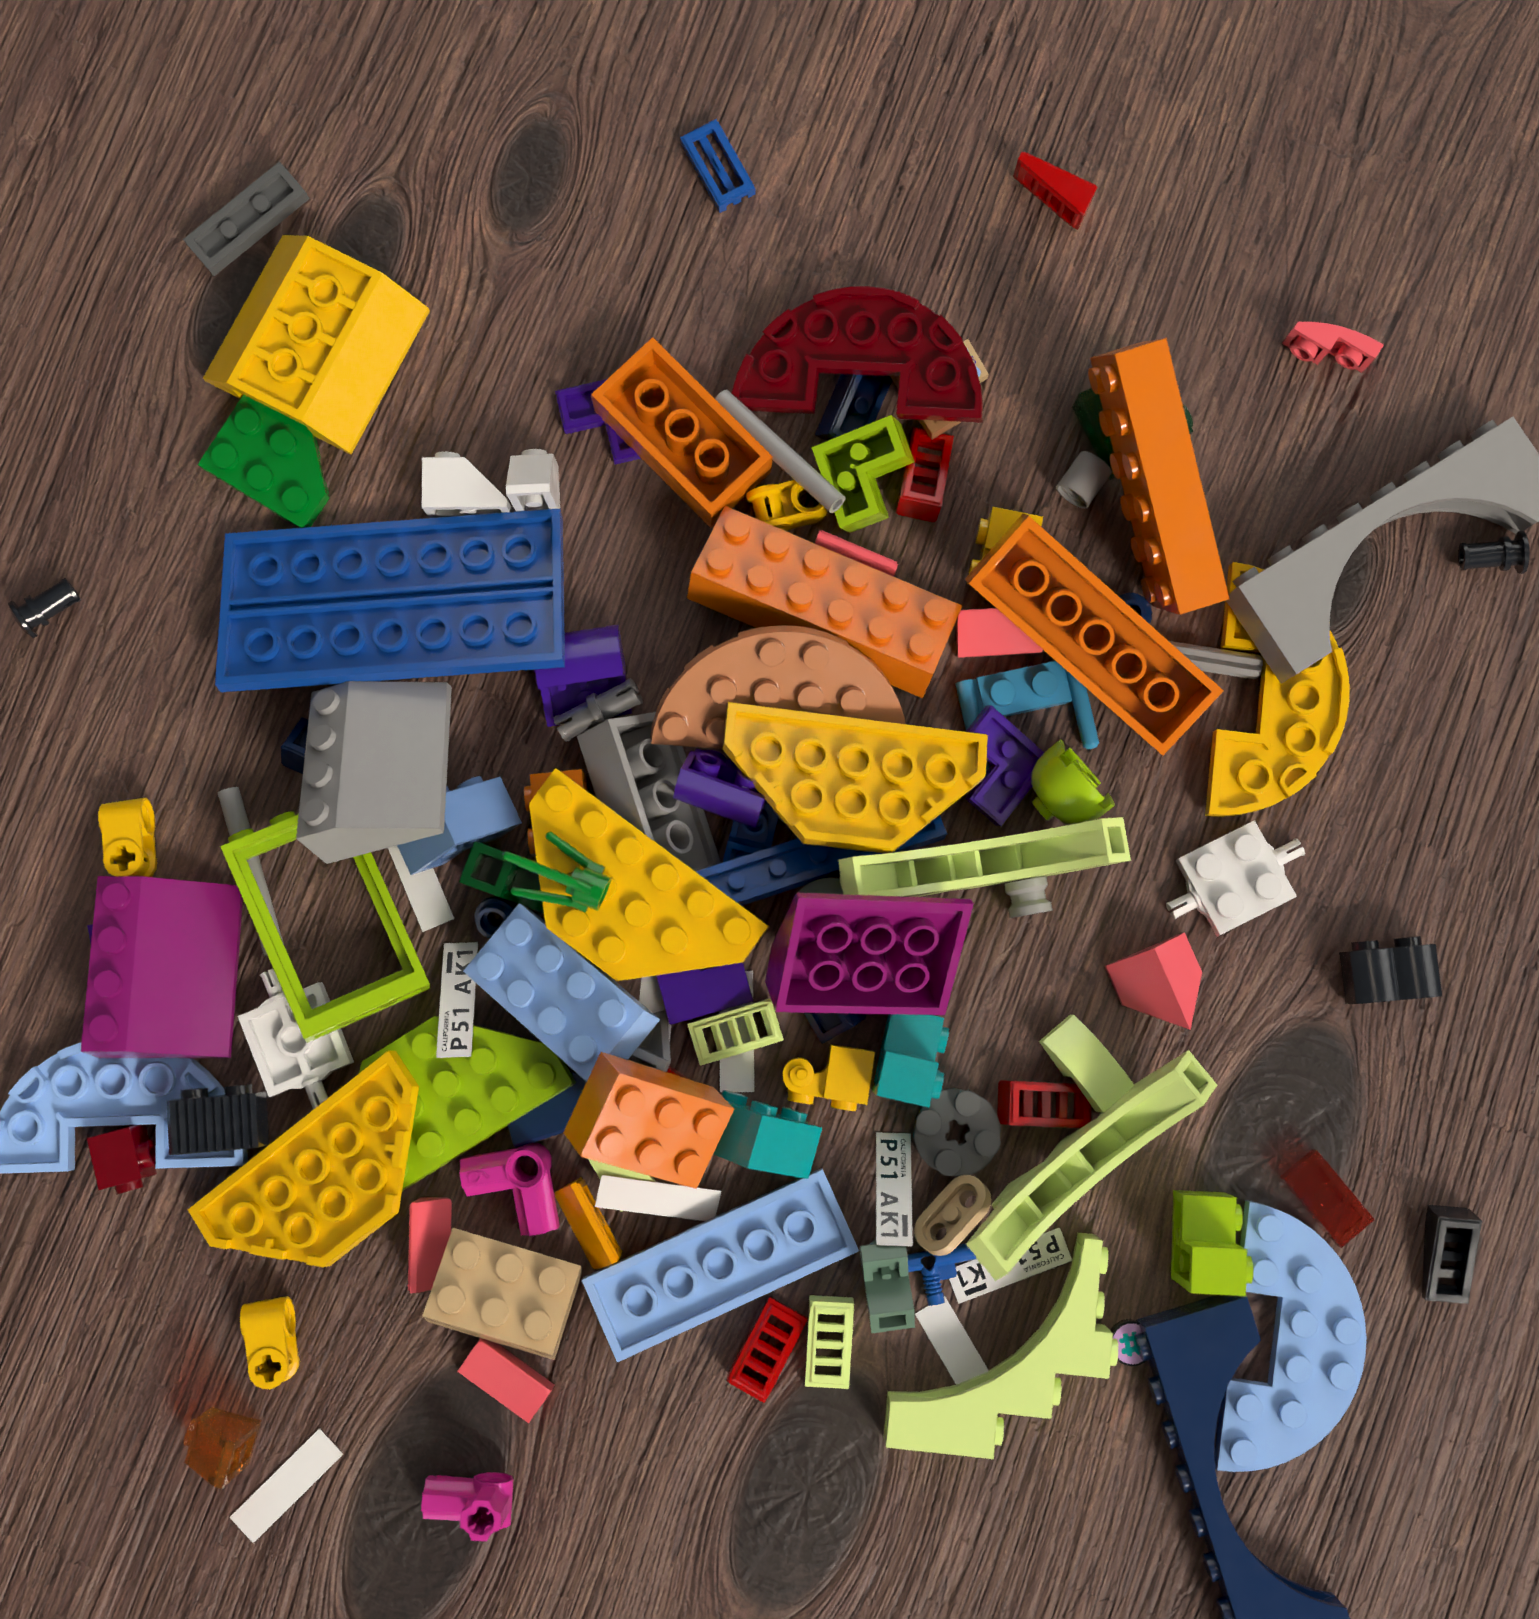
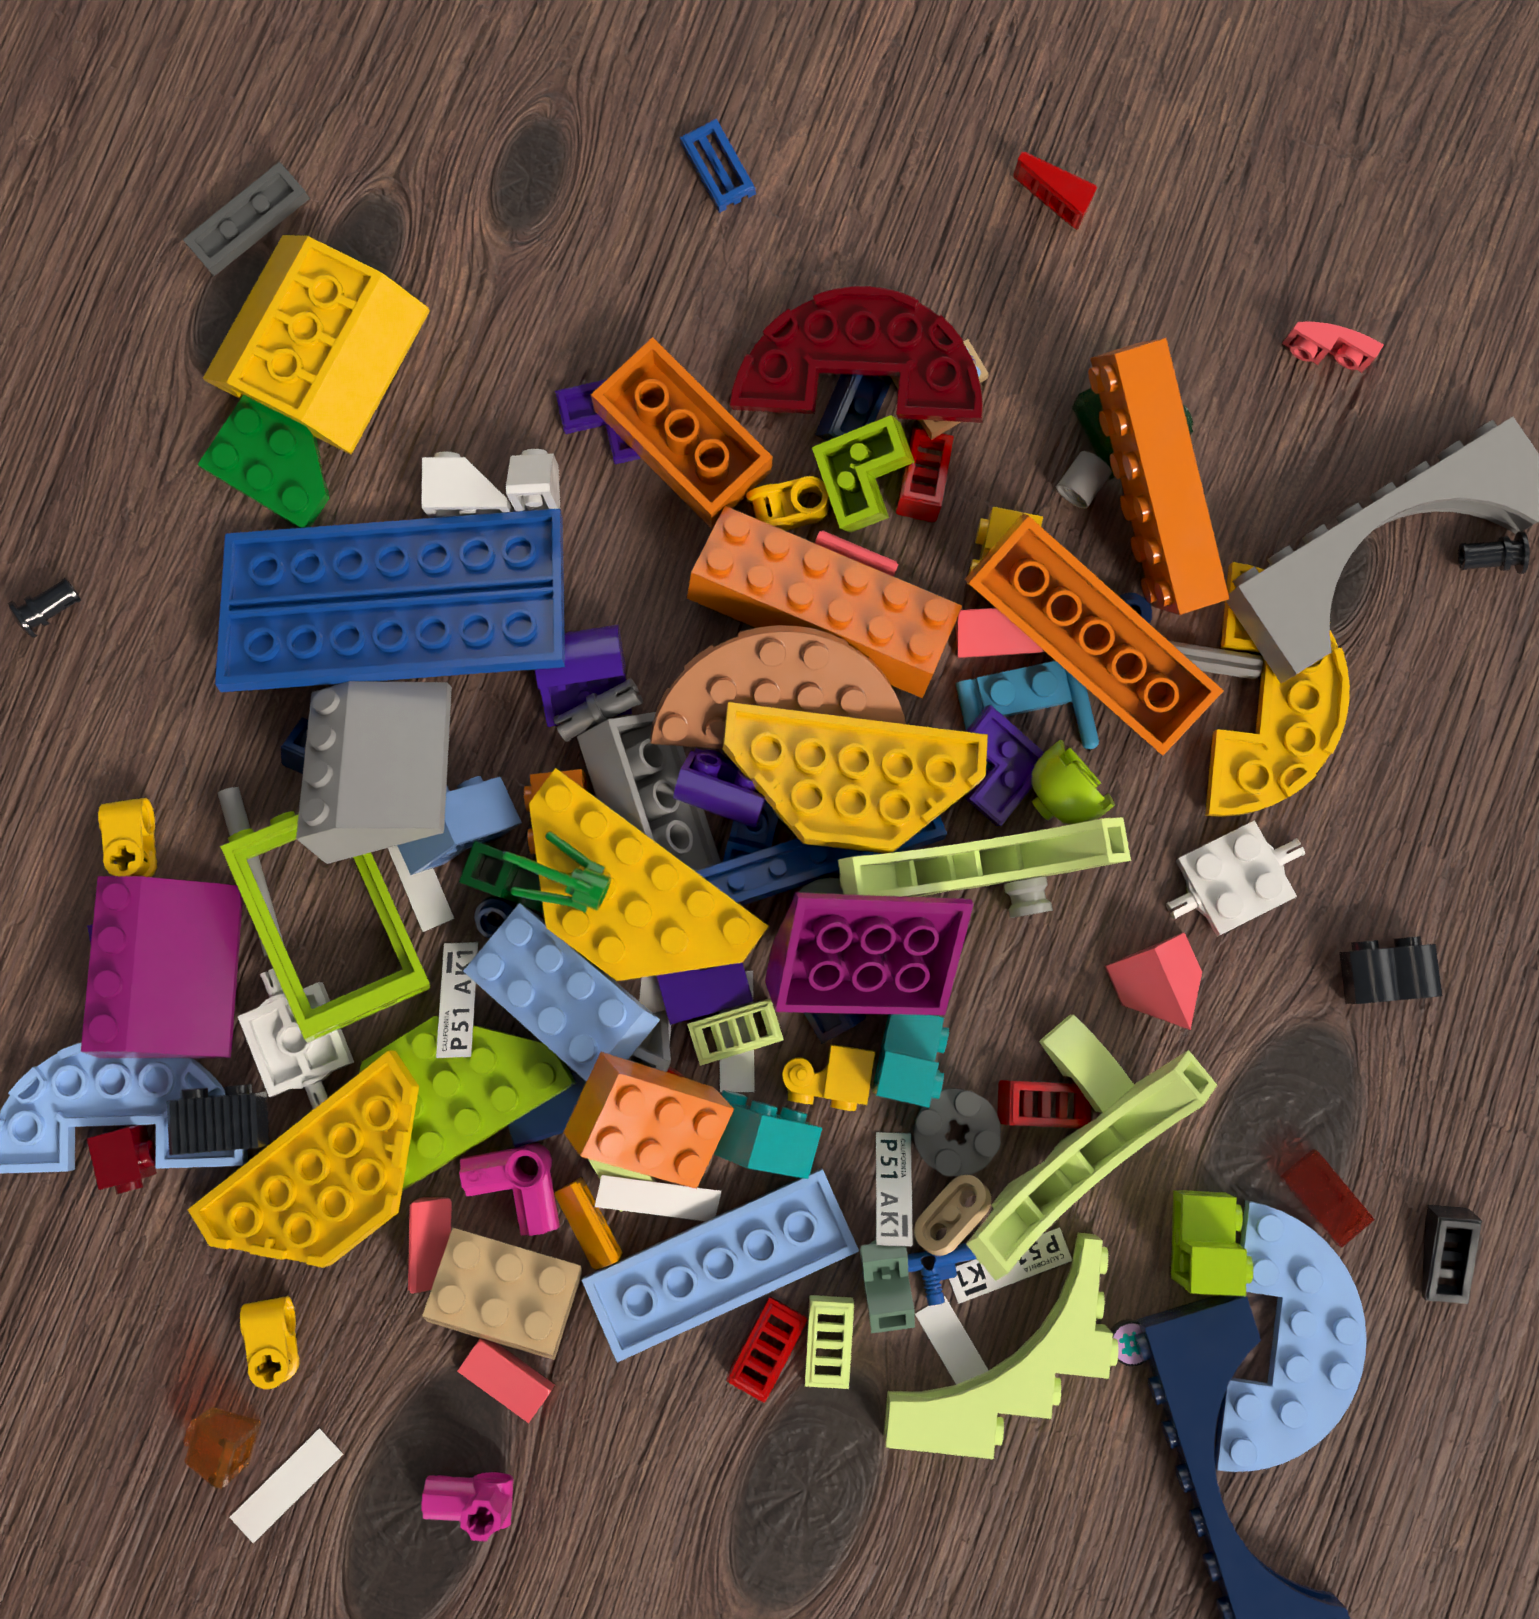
light grey piece [715,390,845,513] -> none

